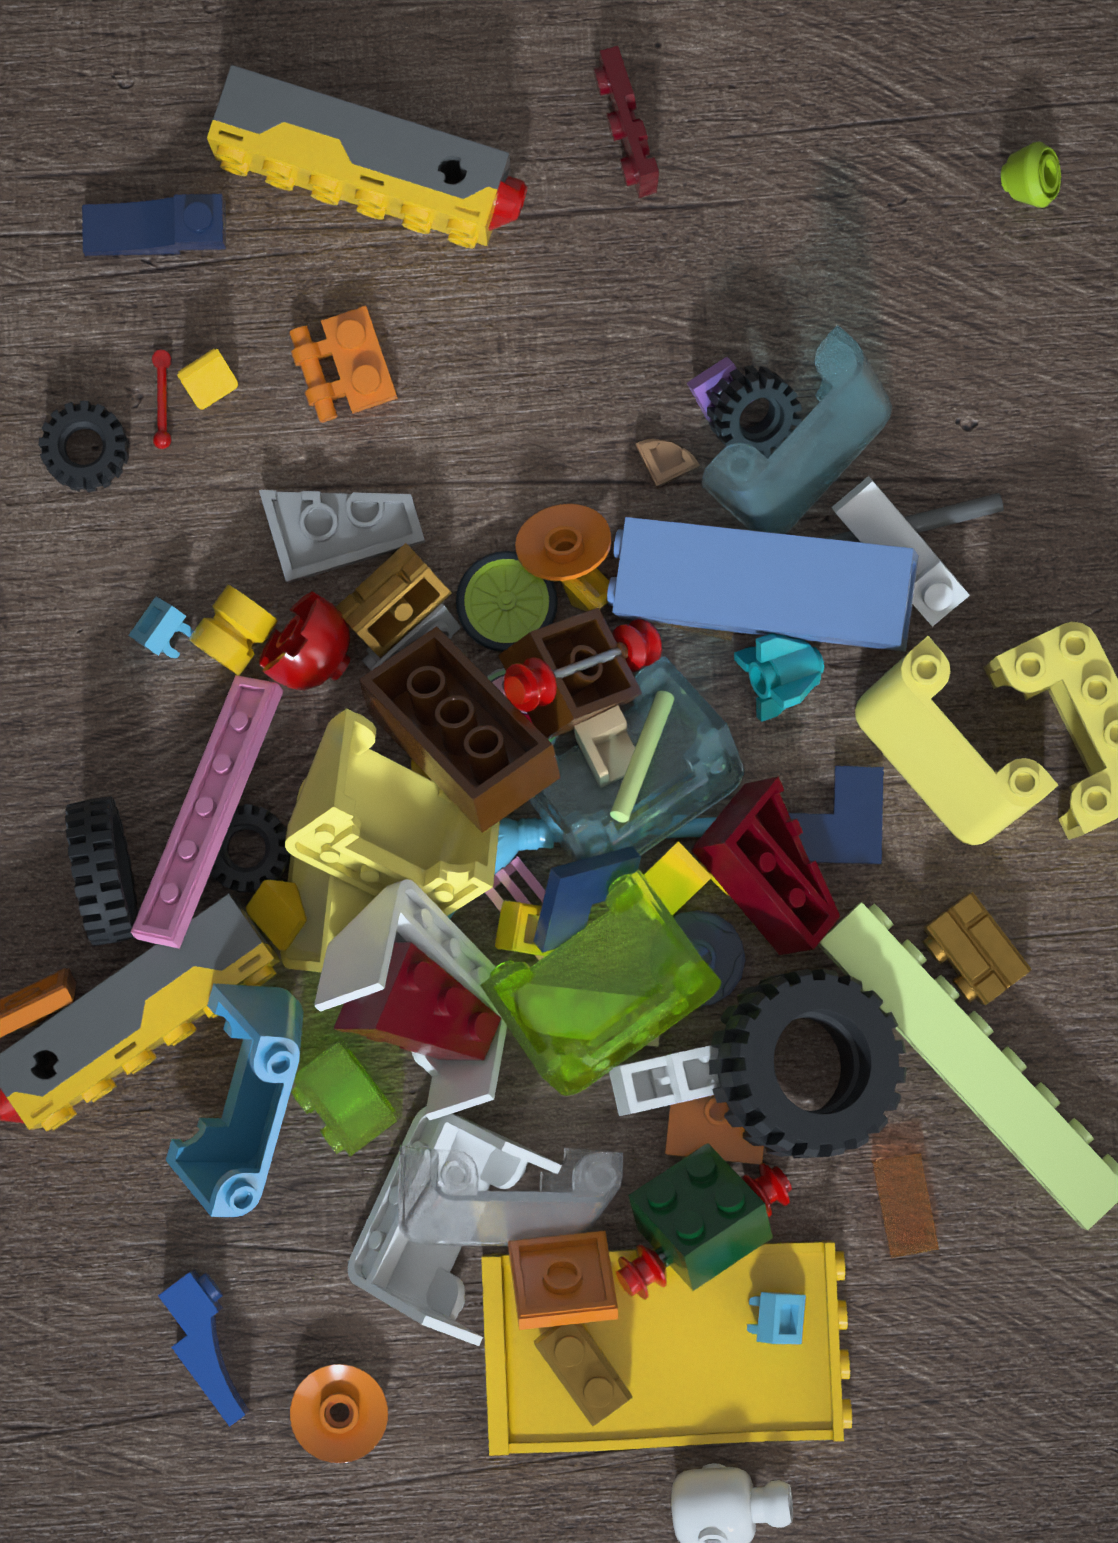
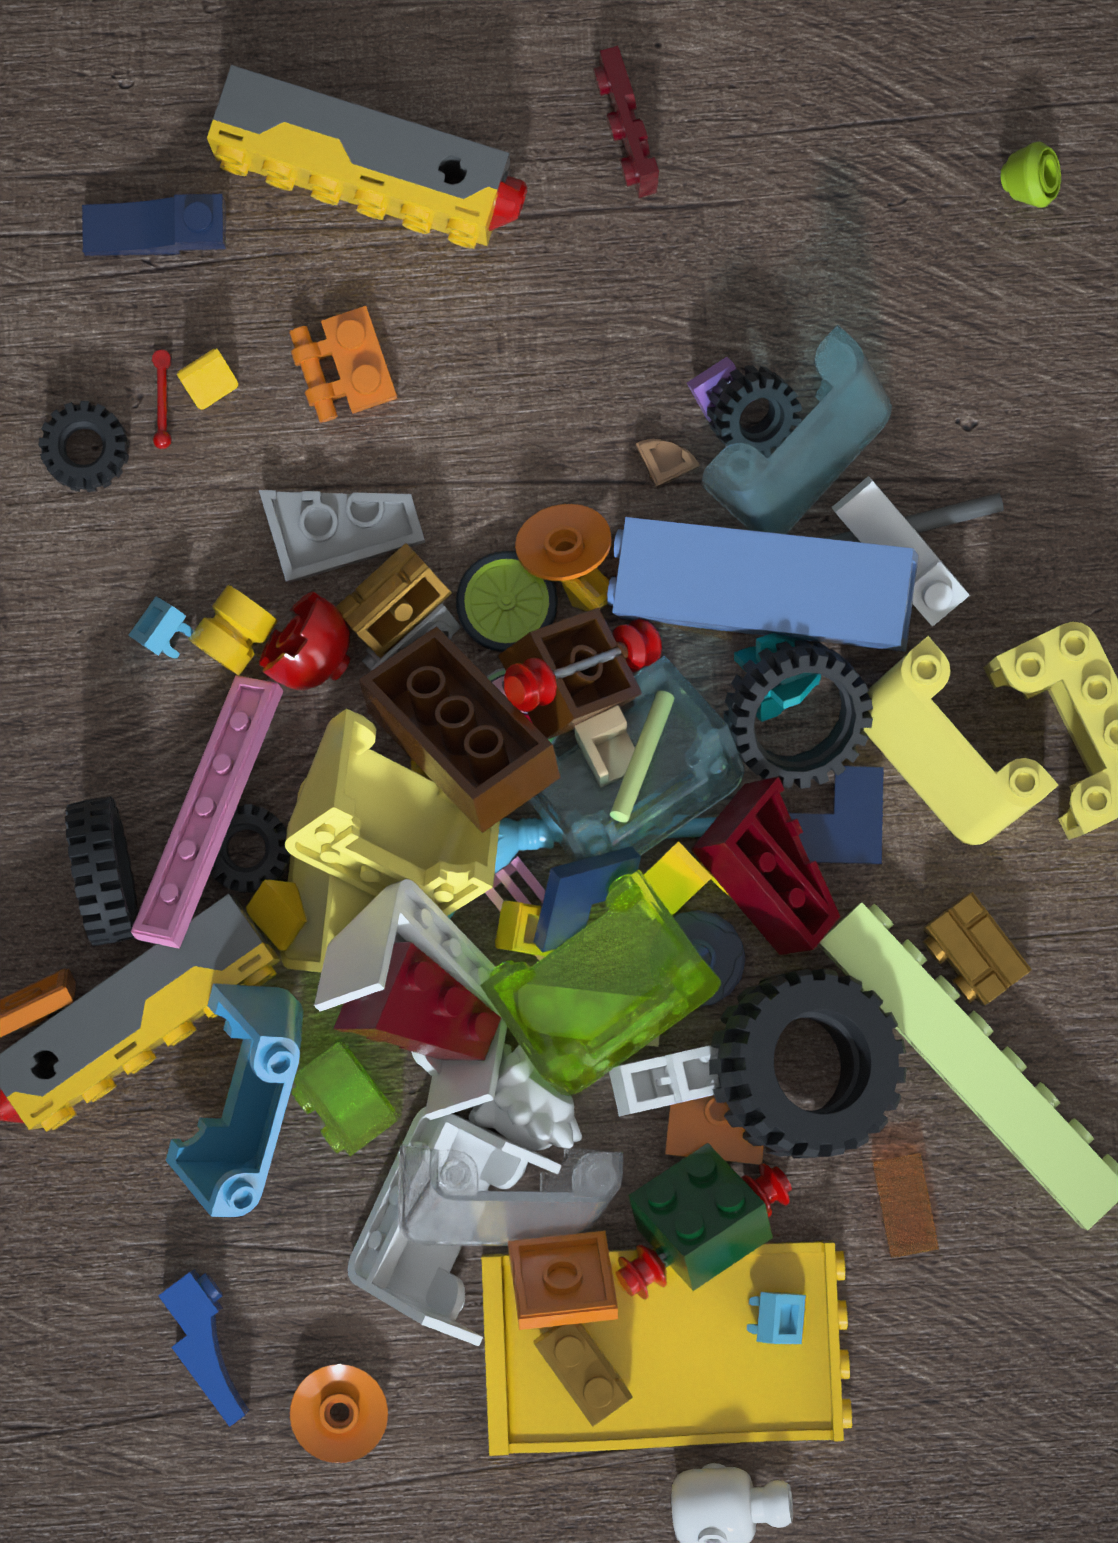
none -> white head [469,1043,582,1151]
none -> black tyre [724,640,873,789]

